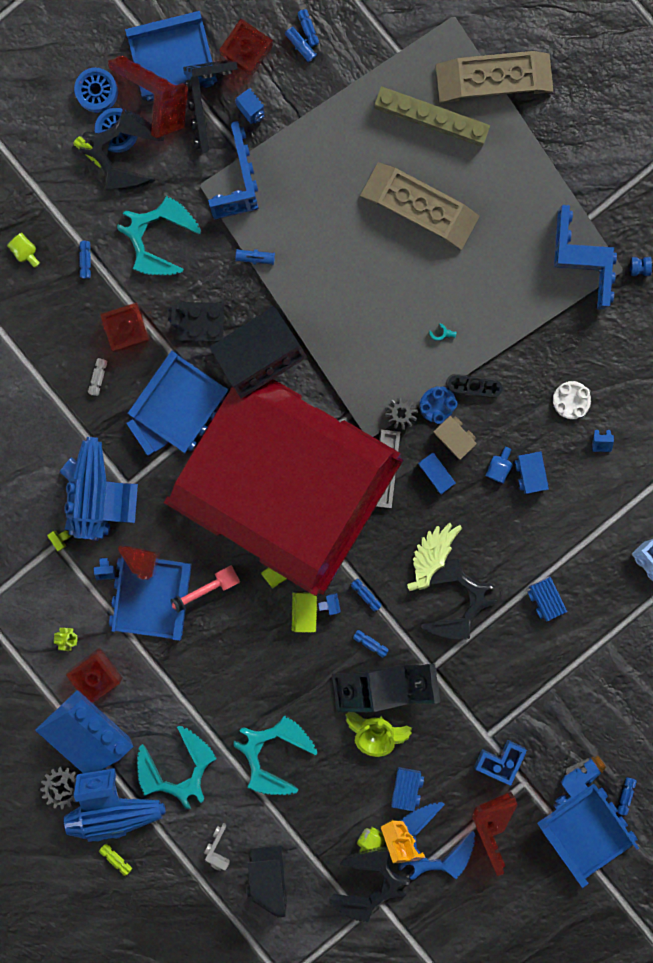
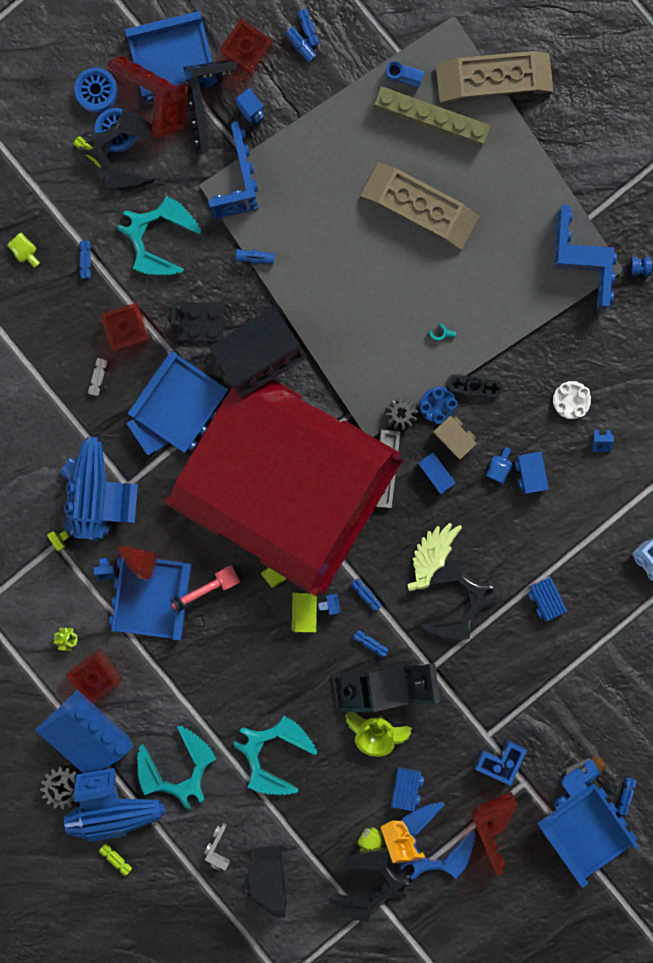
none -> blue piece [385,61,424,88]

